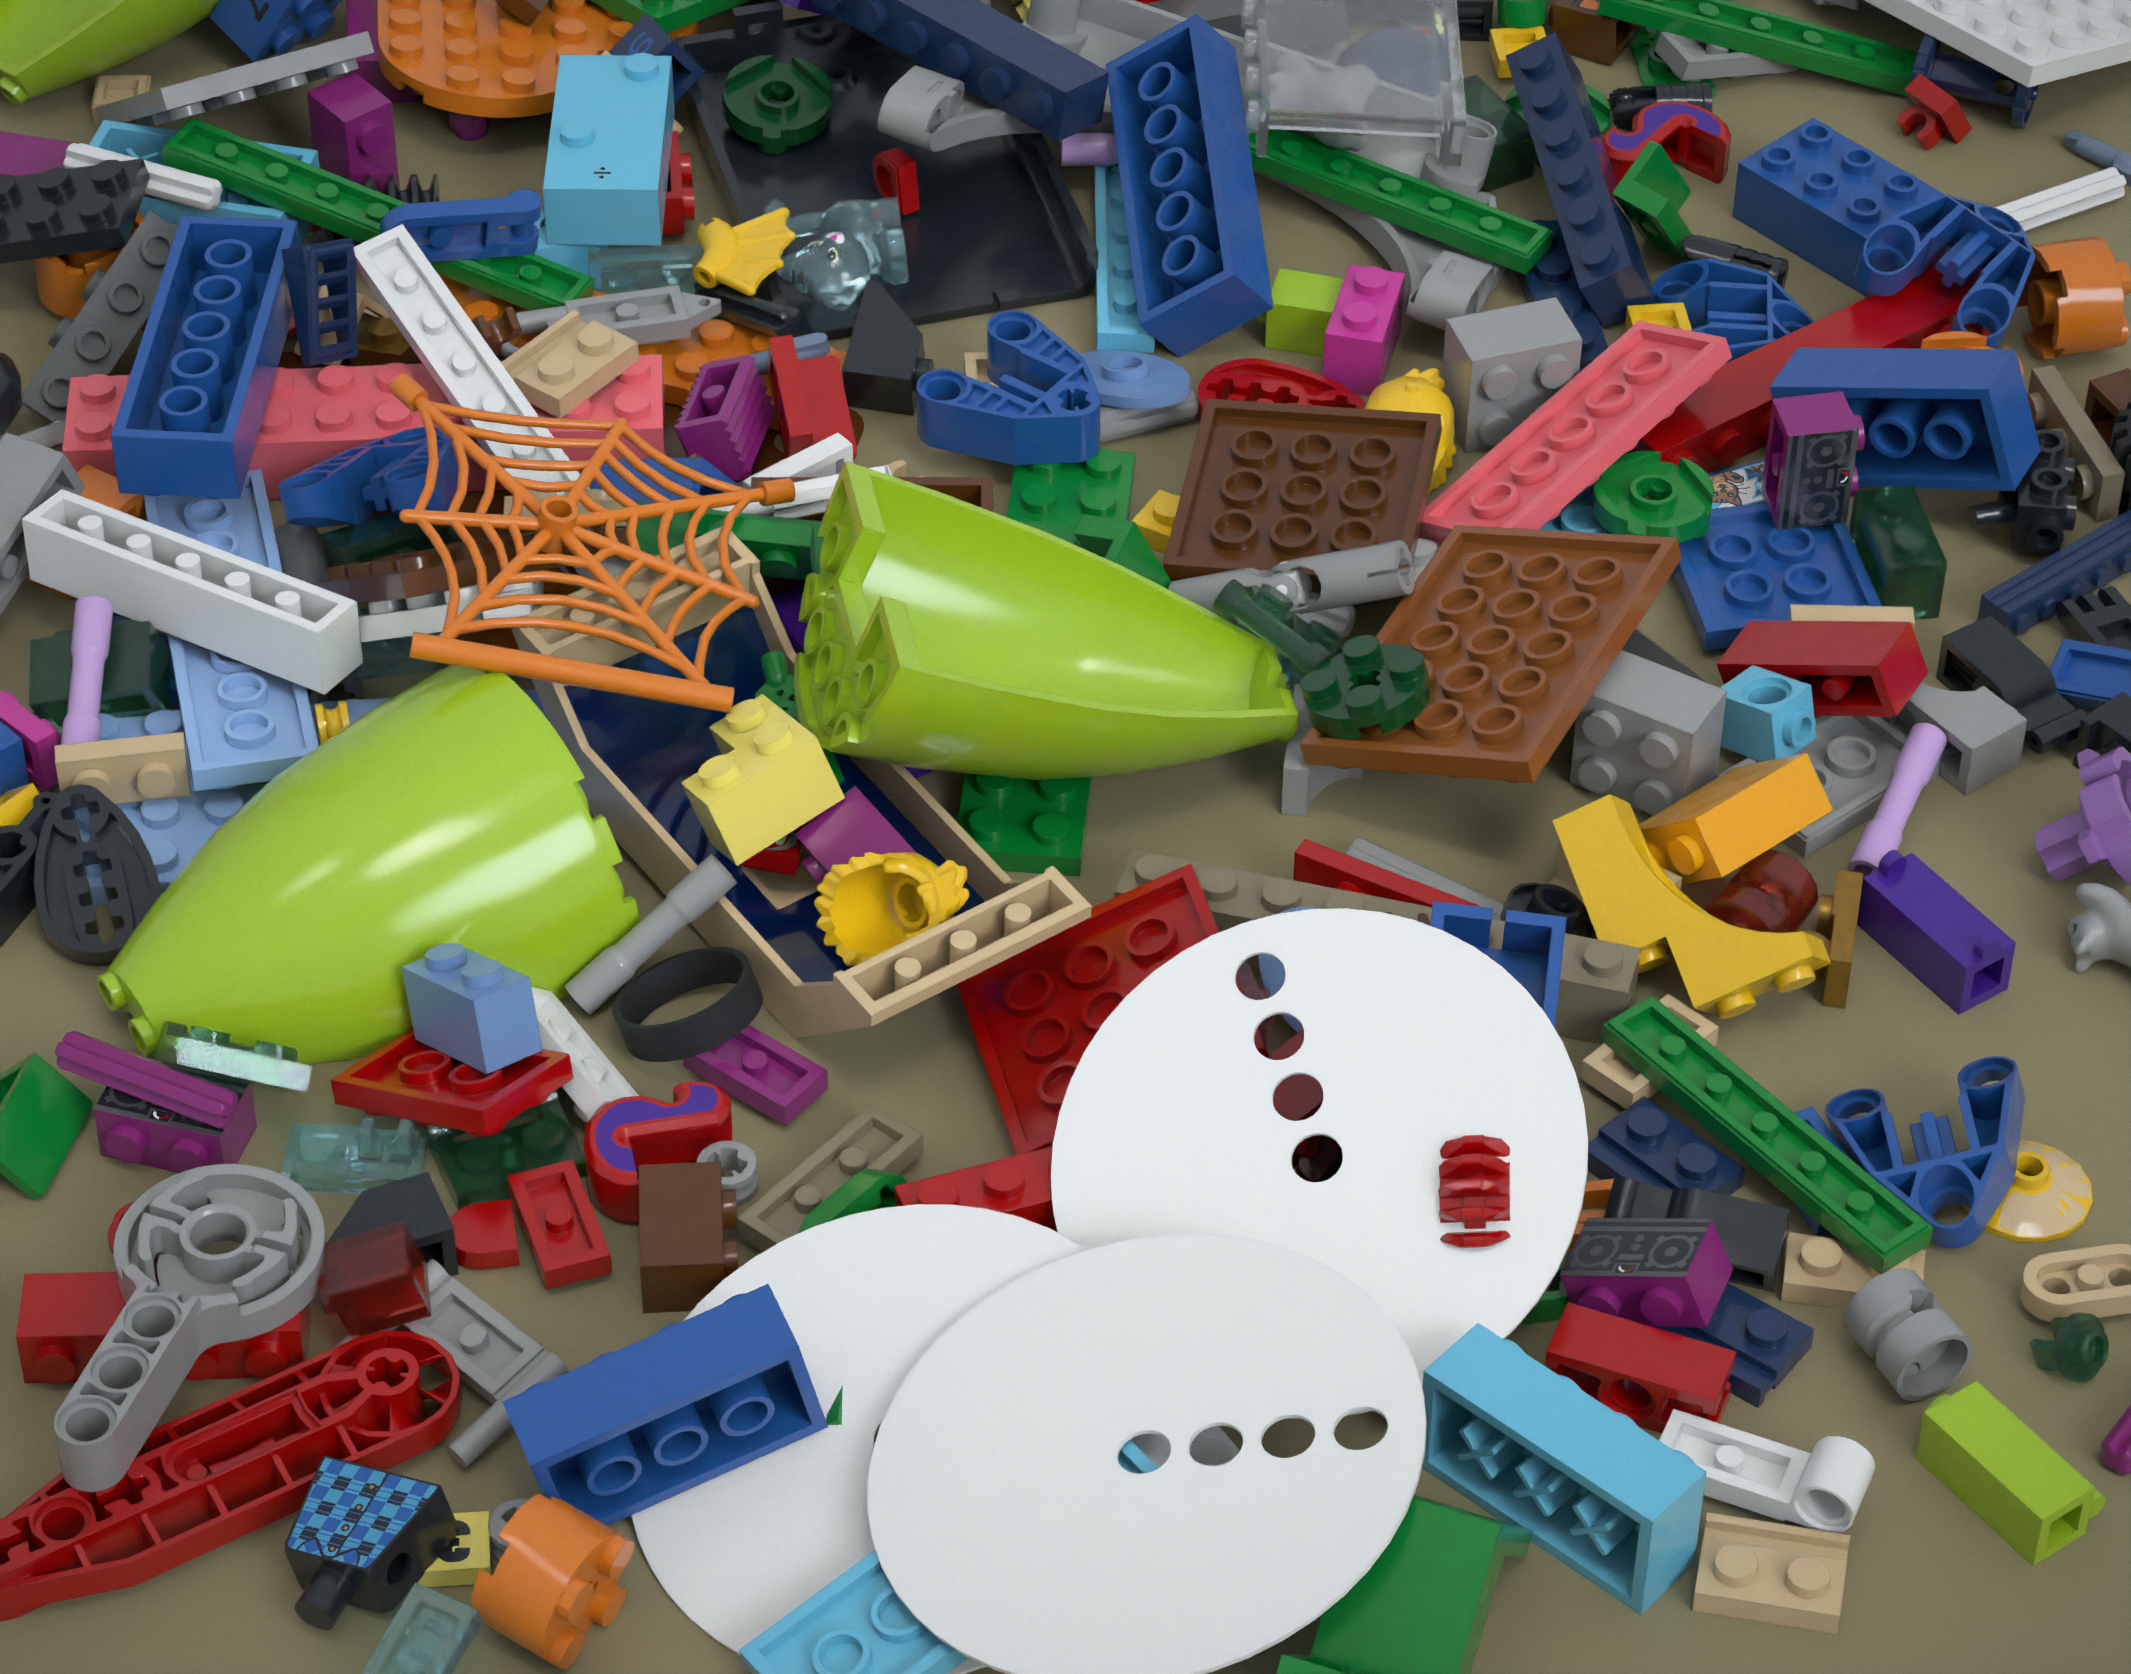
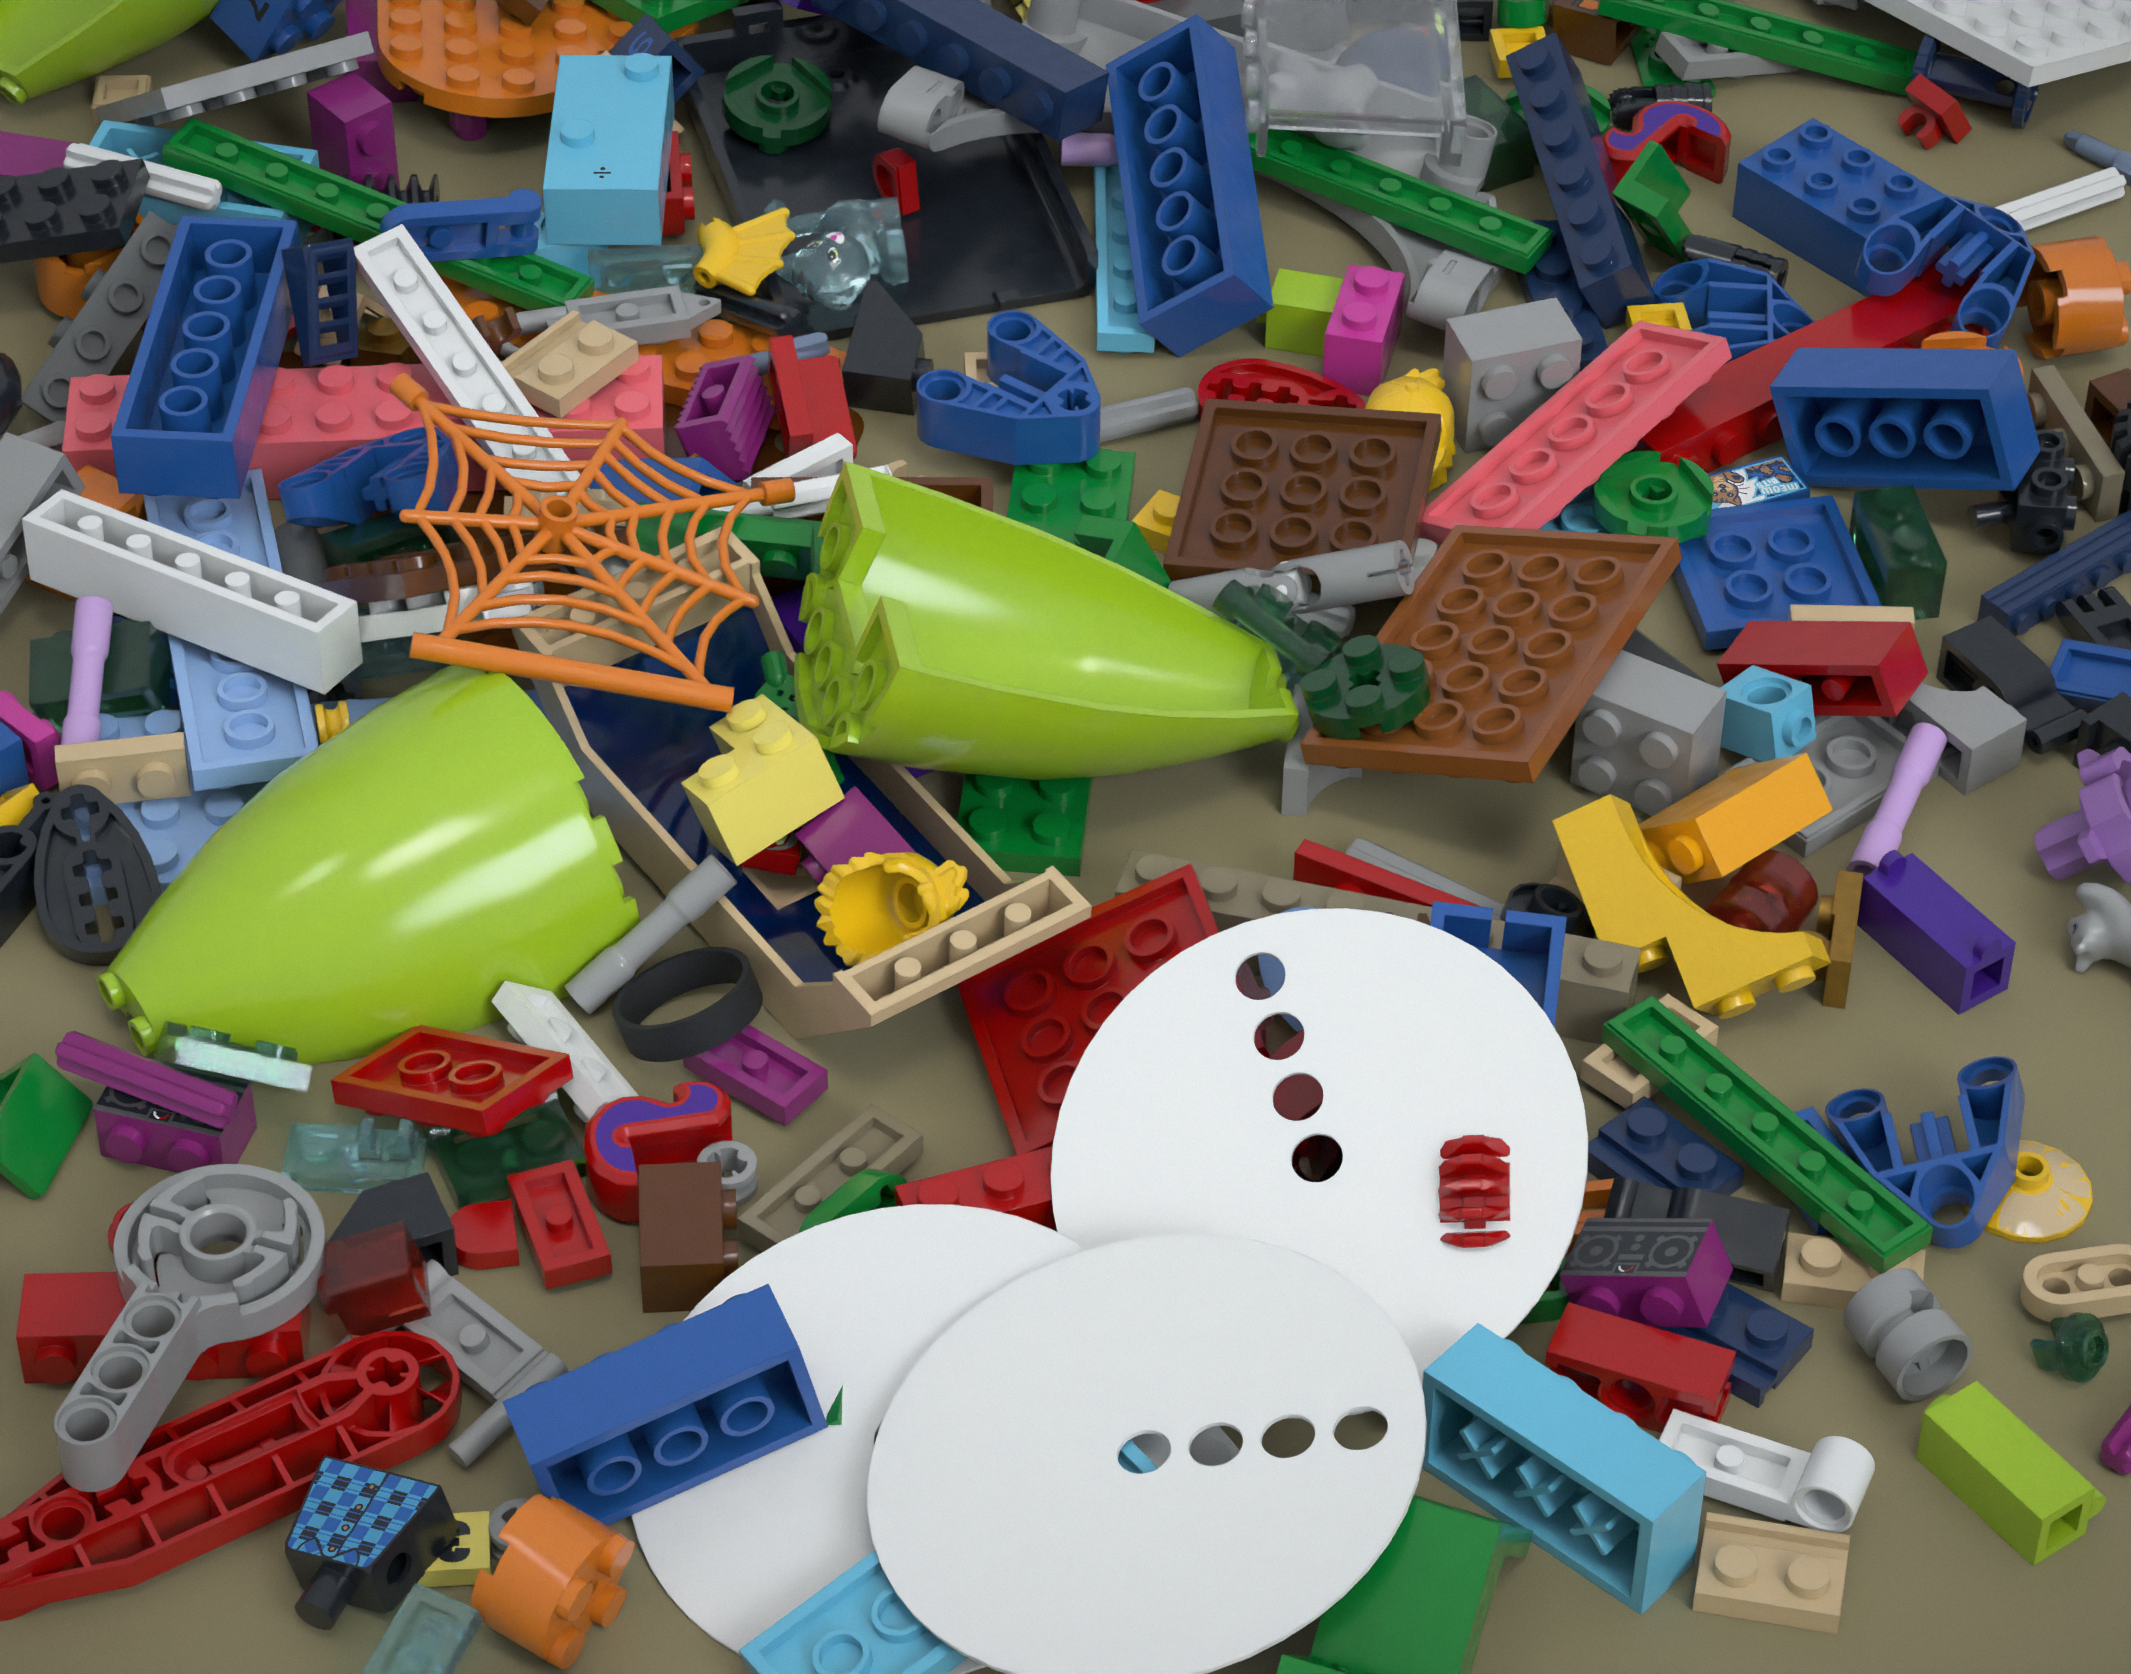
medium blue brick [402,943,543,1074] -> none
medium blue piece [1080,350,1191,409] -> none
brick [1761,391,1865,530] -> none

